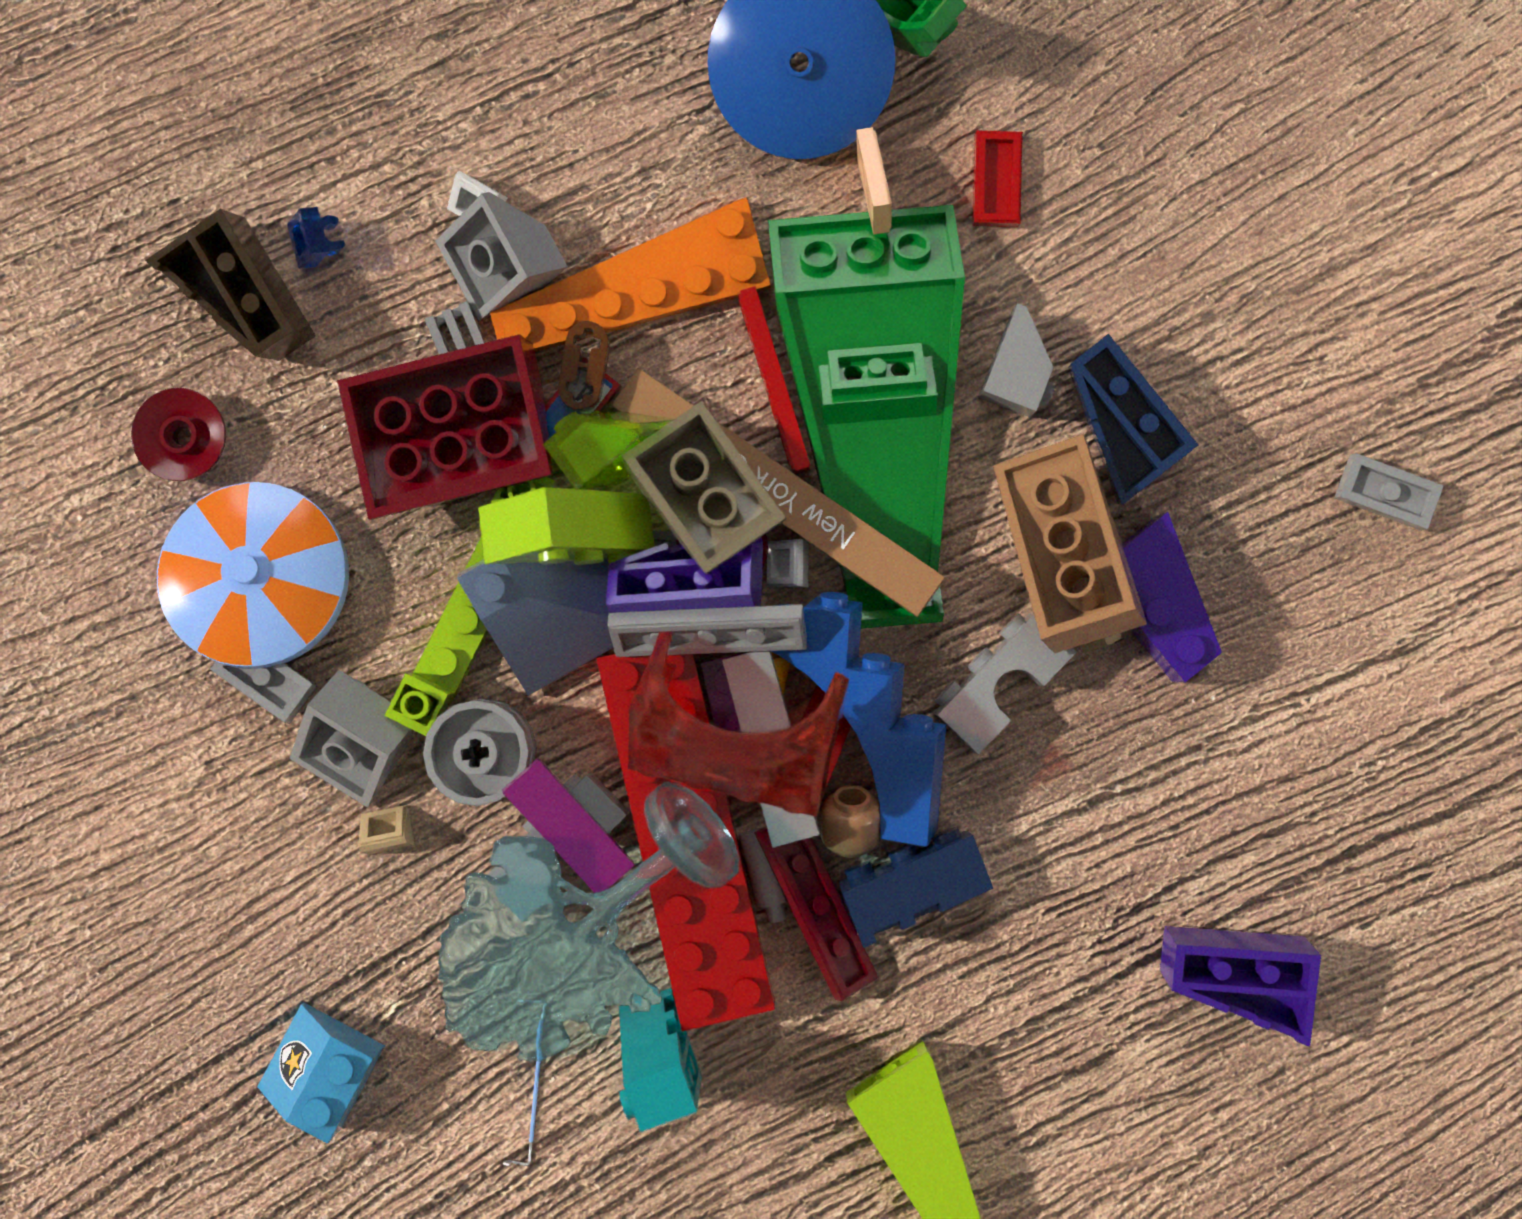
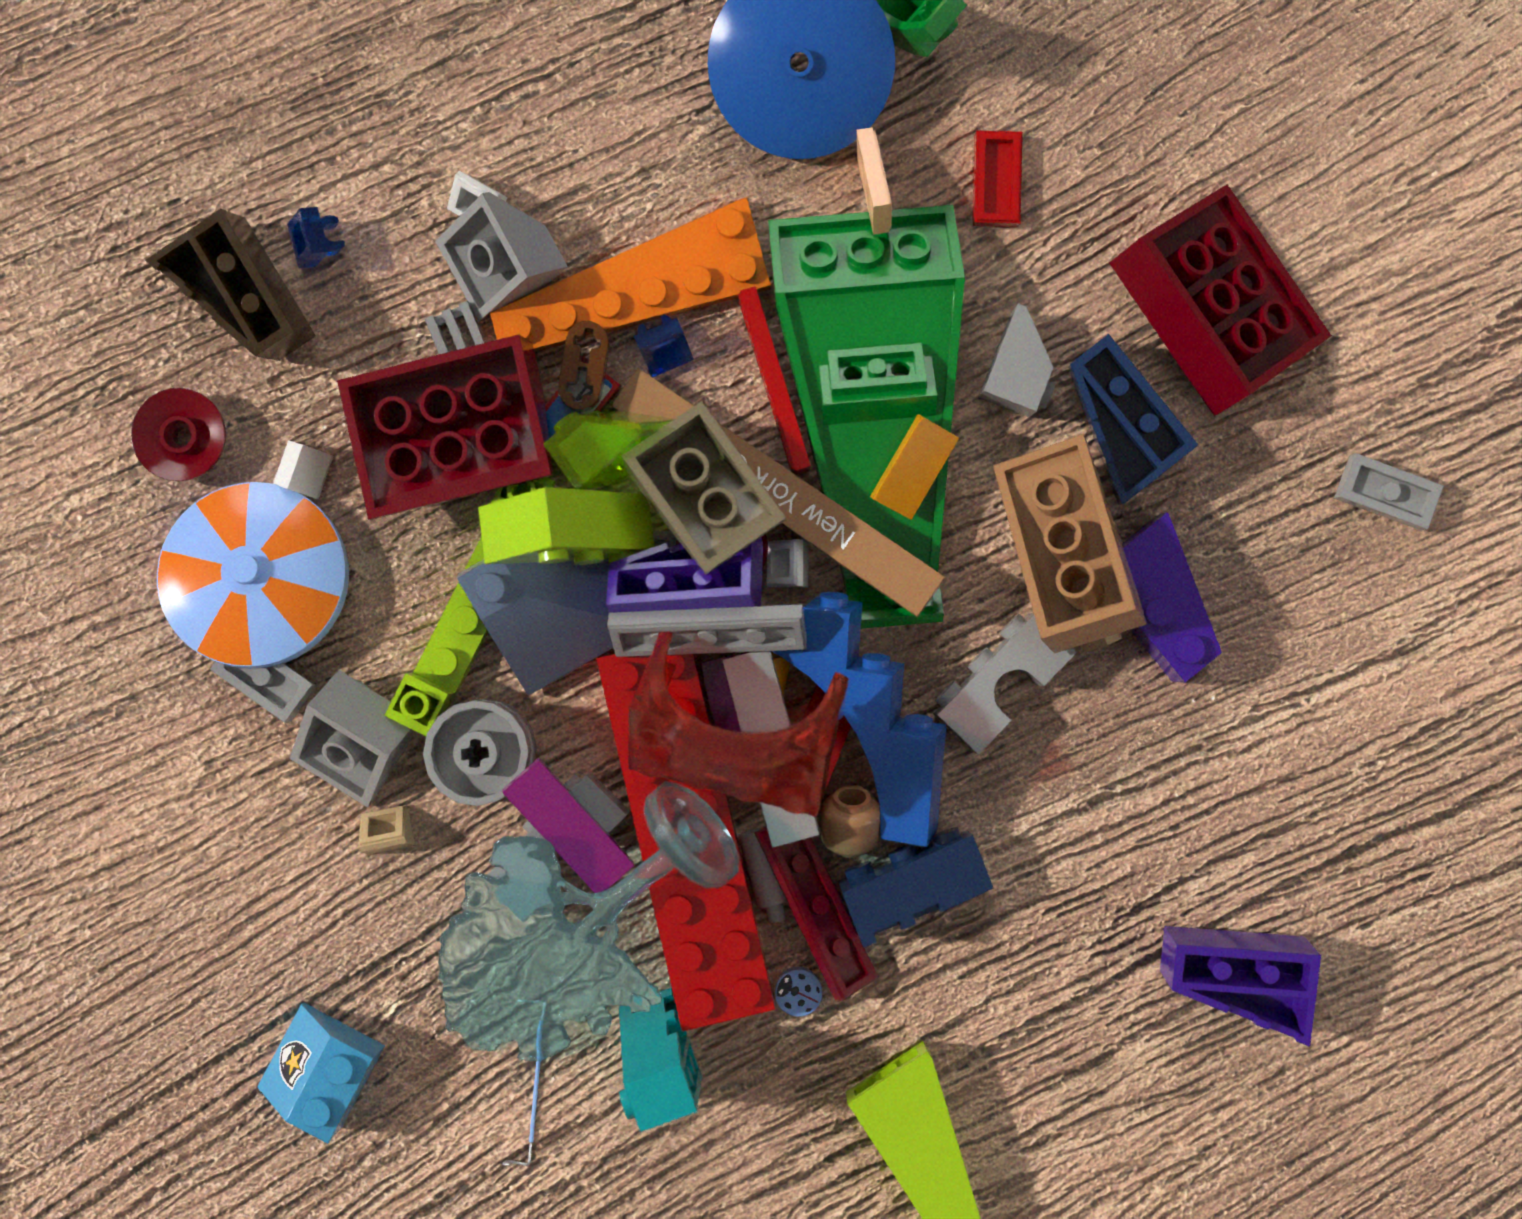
none -> white slope [273,440,334,499]
none -> clear blue tile [634,314,694,378]
none -> medium blue tile [775,967,822,1017]
none -> light orange slope [870,414,959,520]
none -> dark red slope [1109,184,1332,417]

